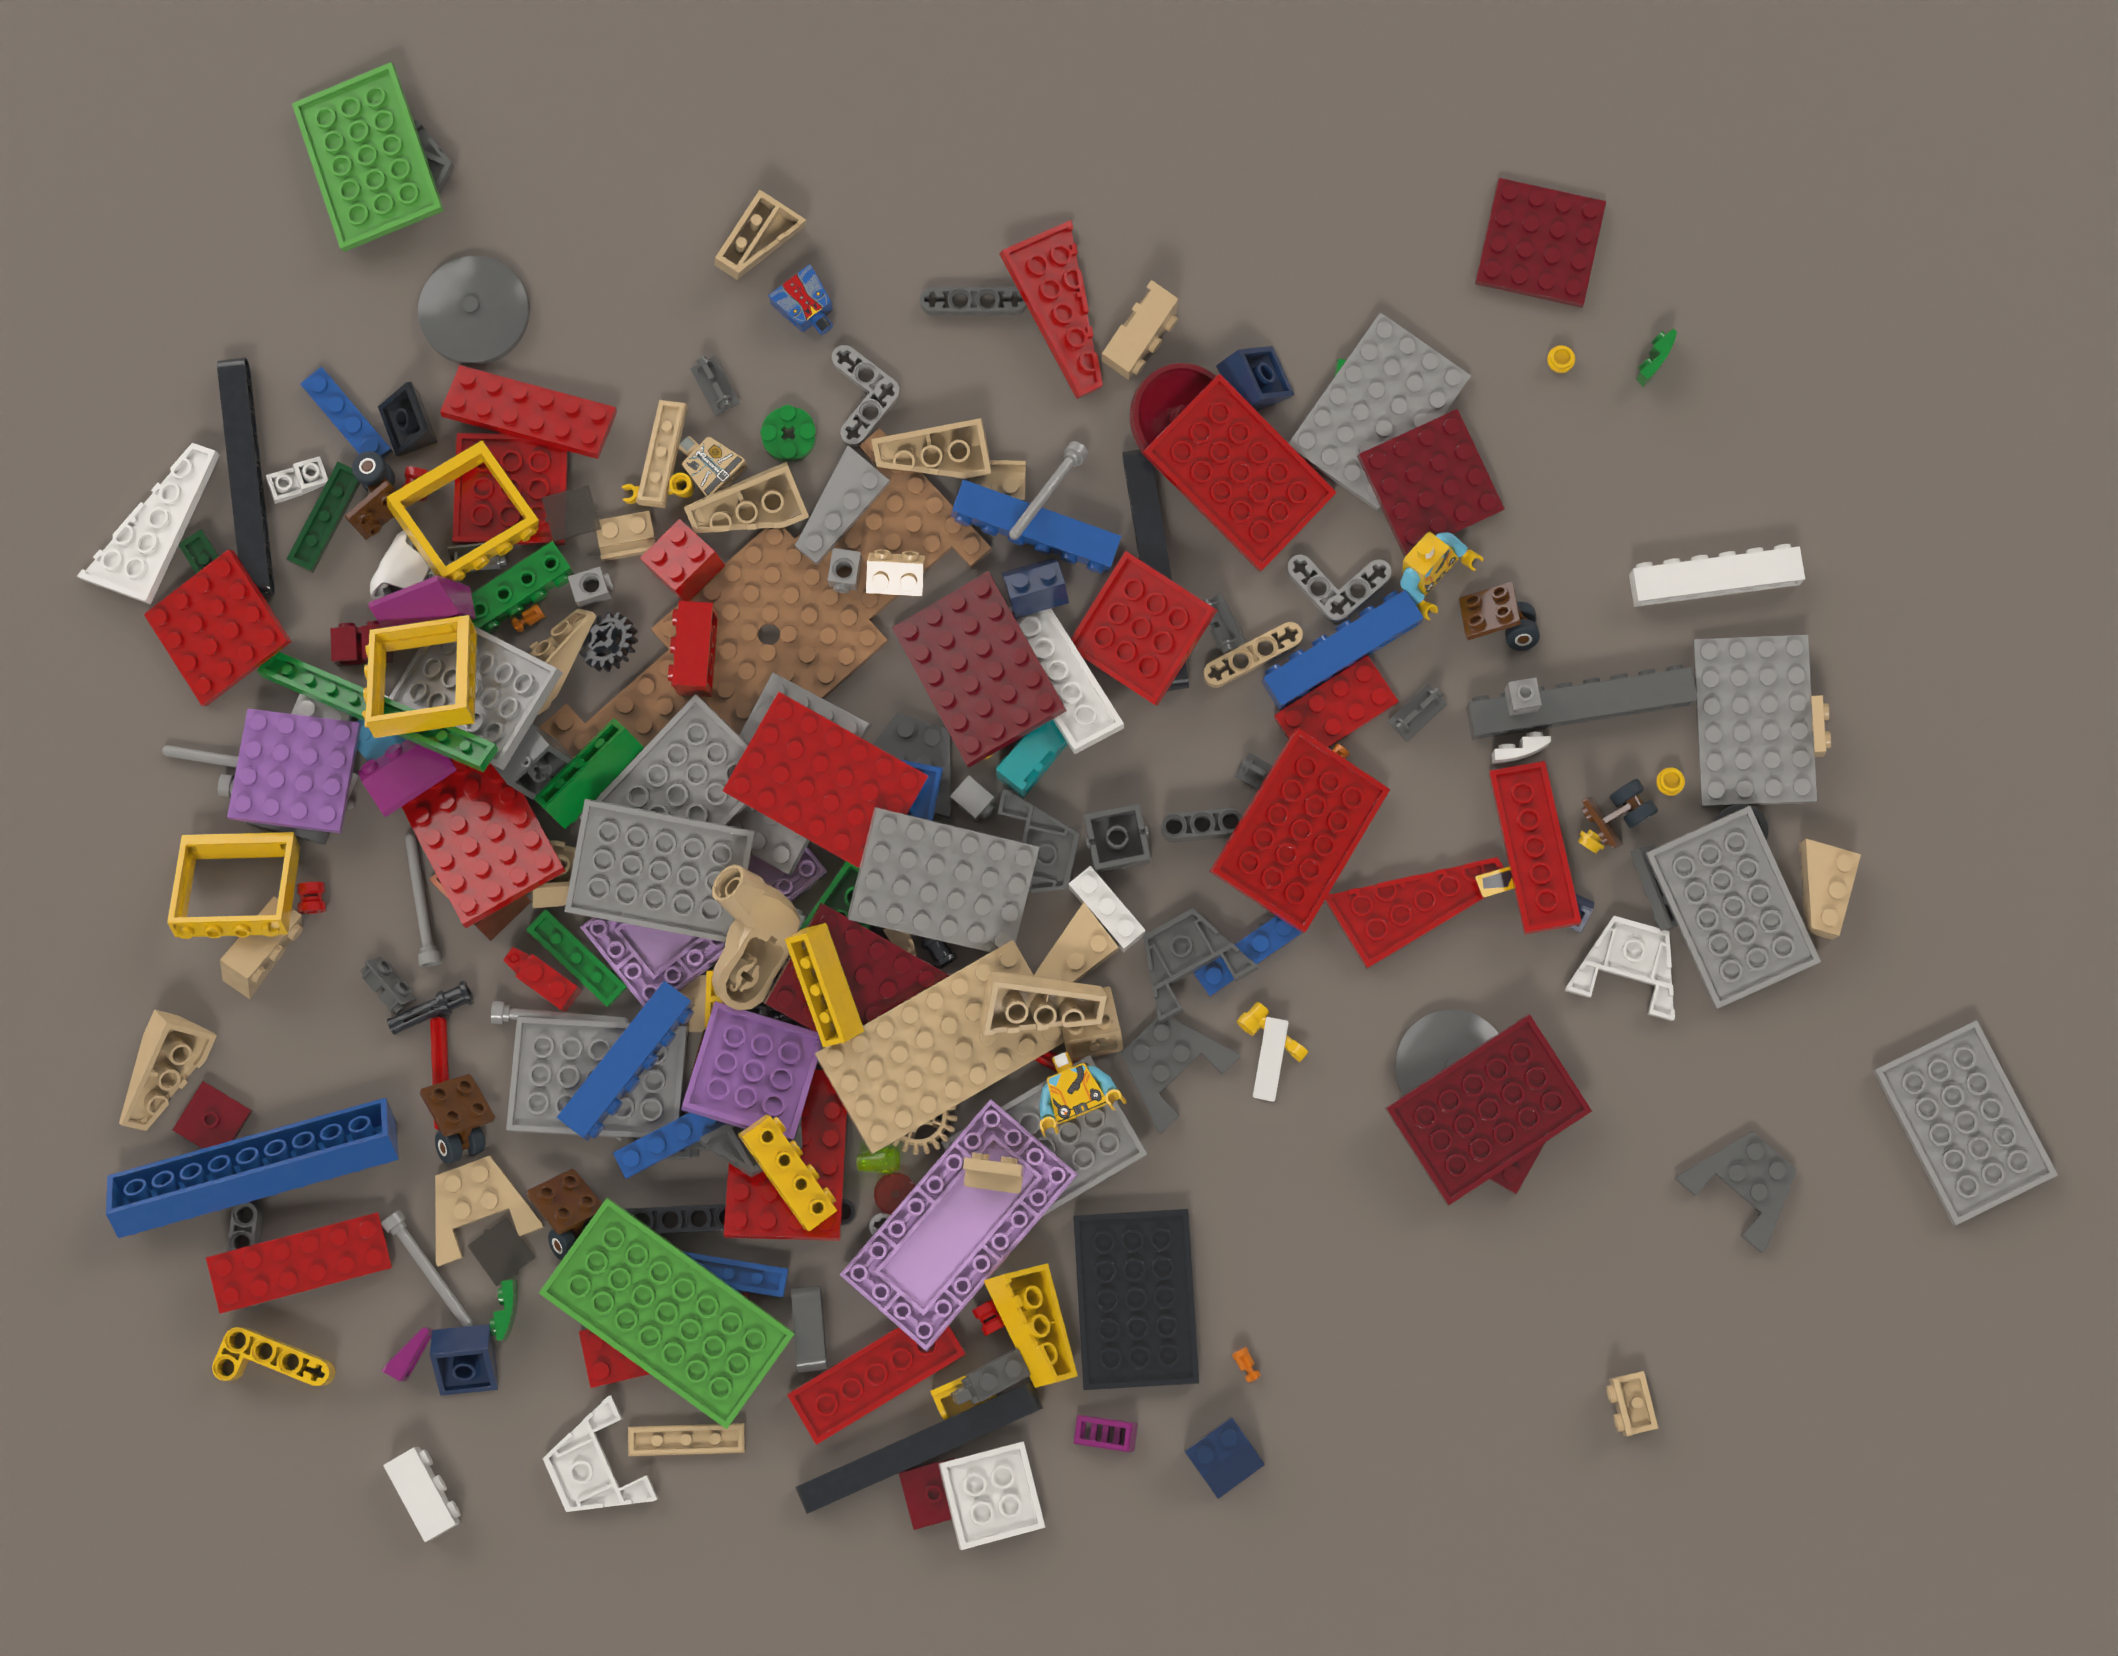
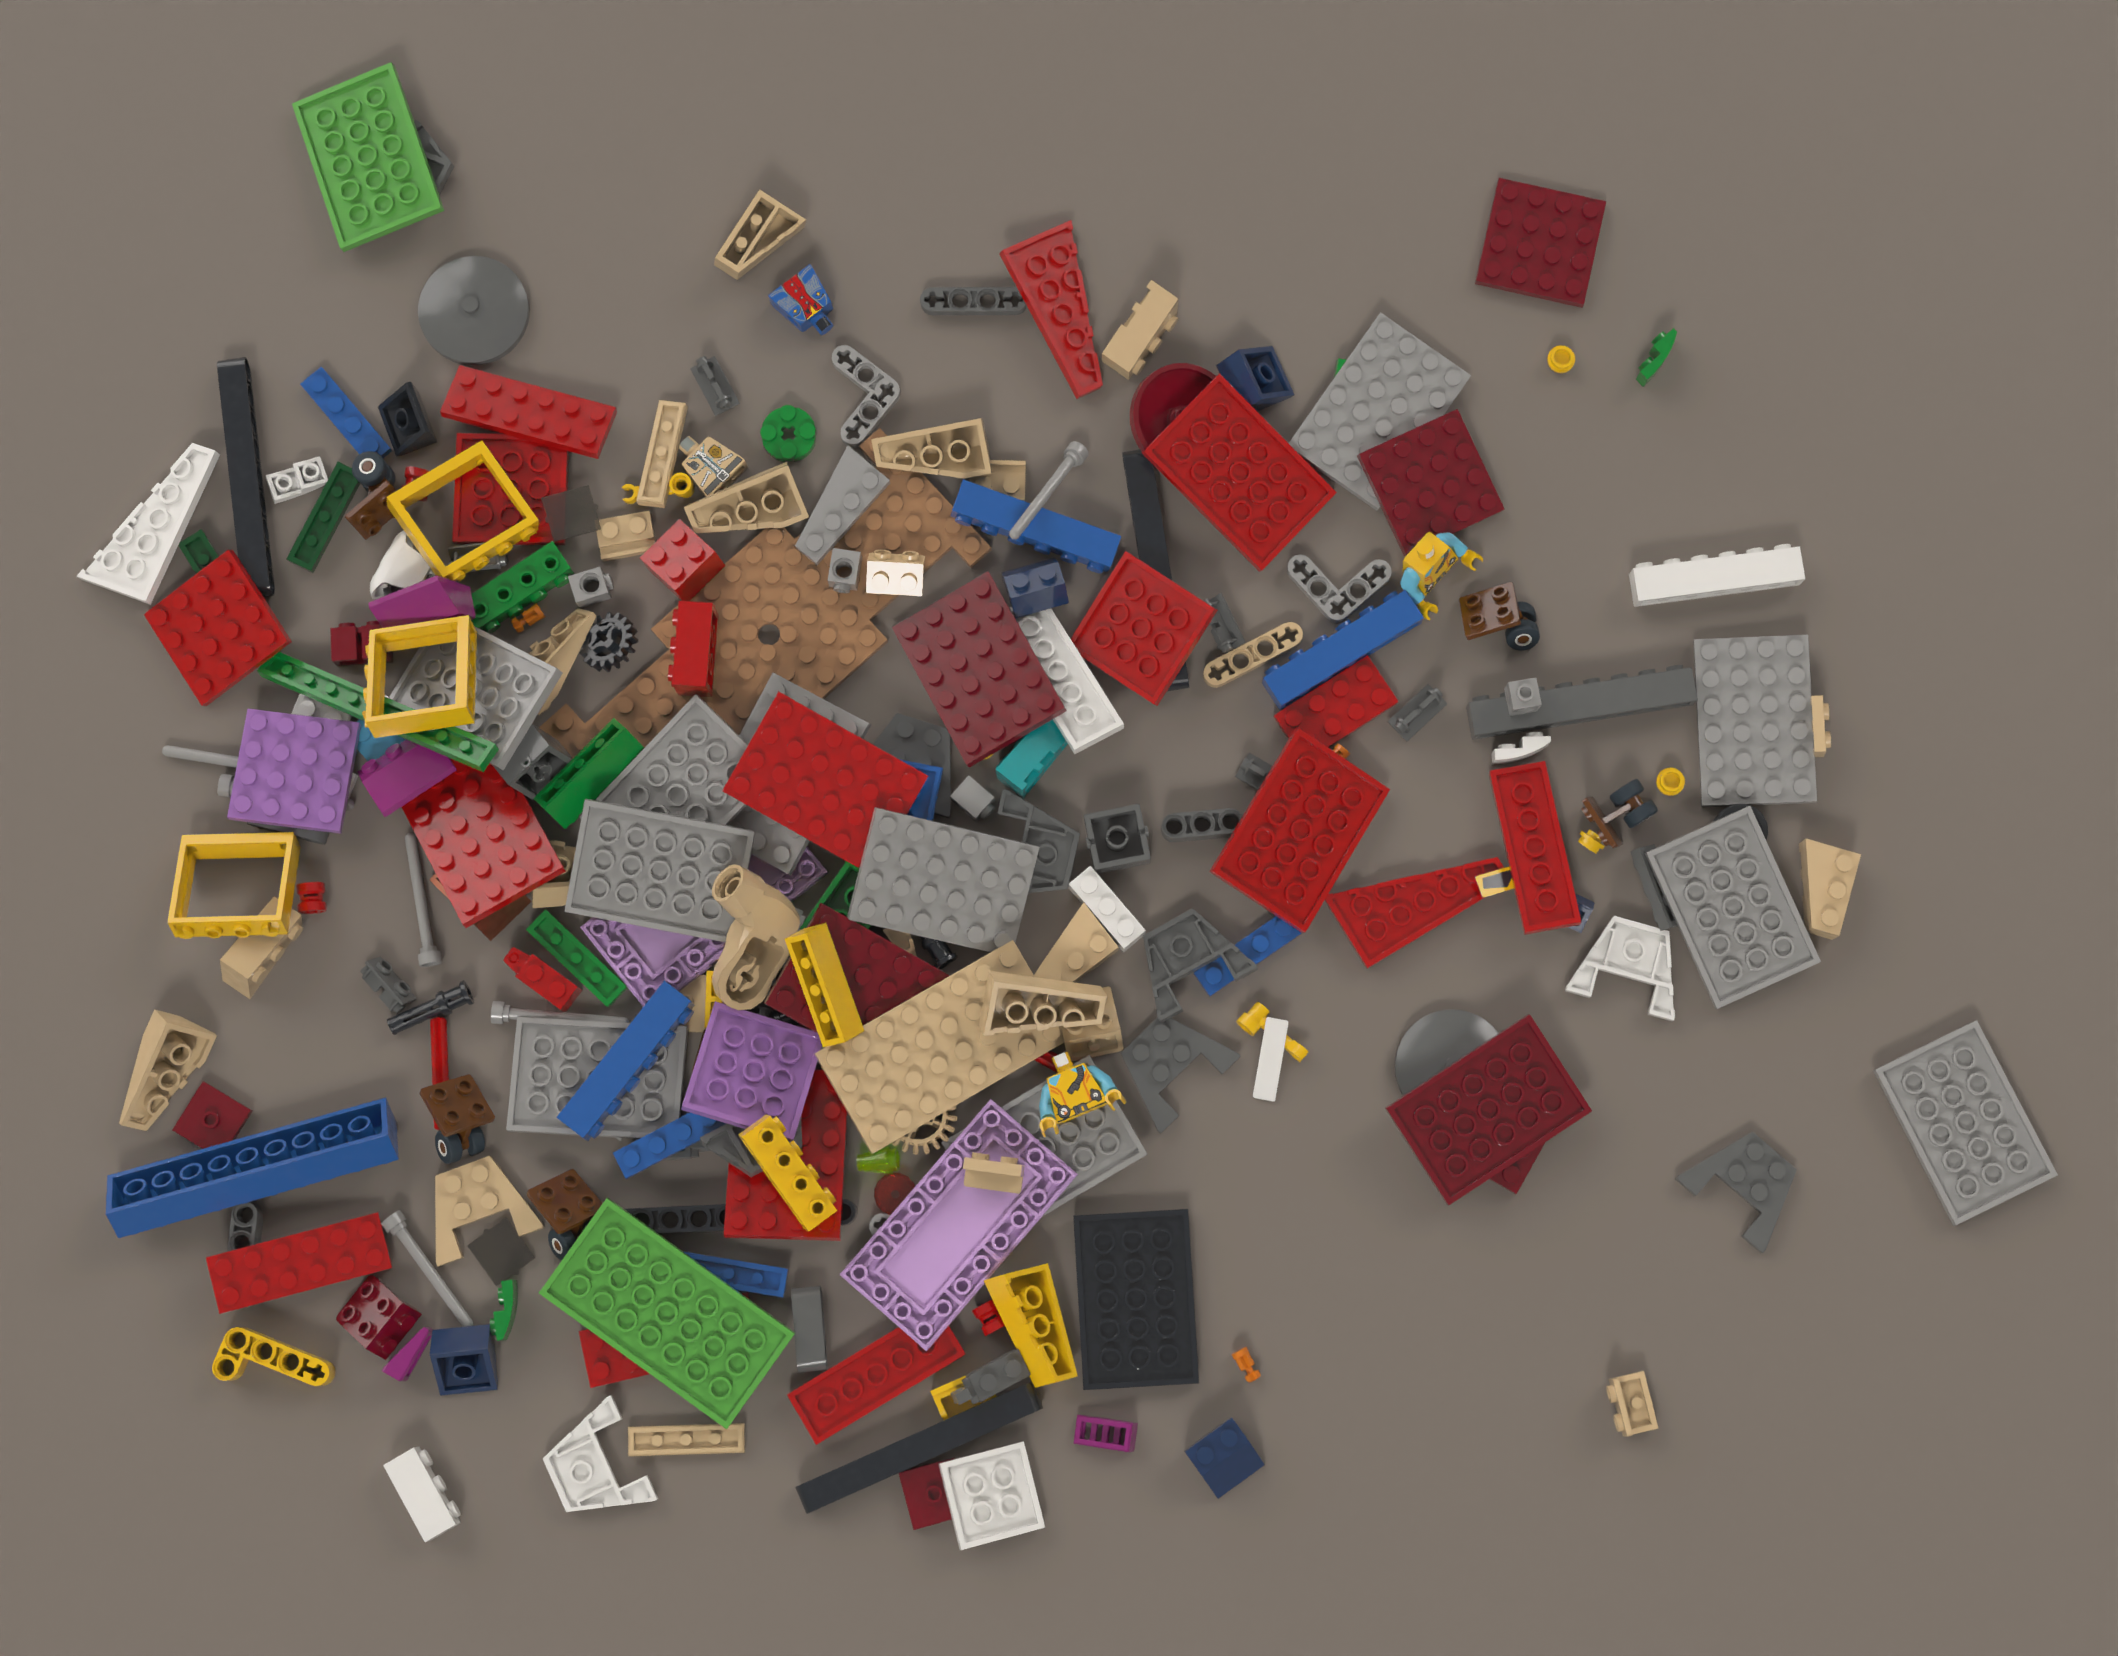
none -> dark red bracket [336,1275,422,1360]

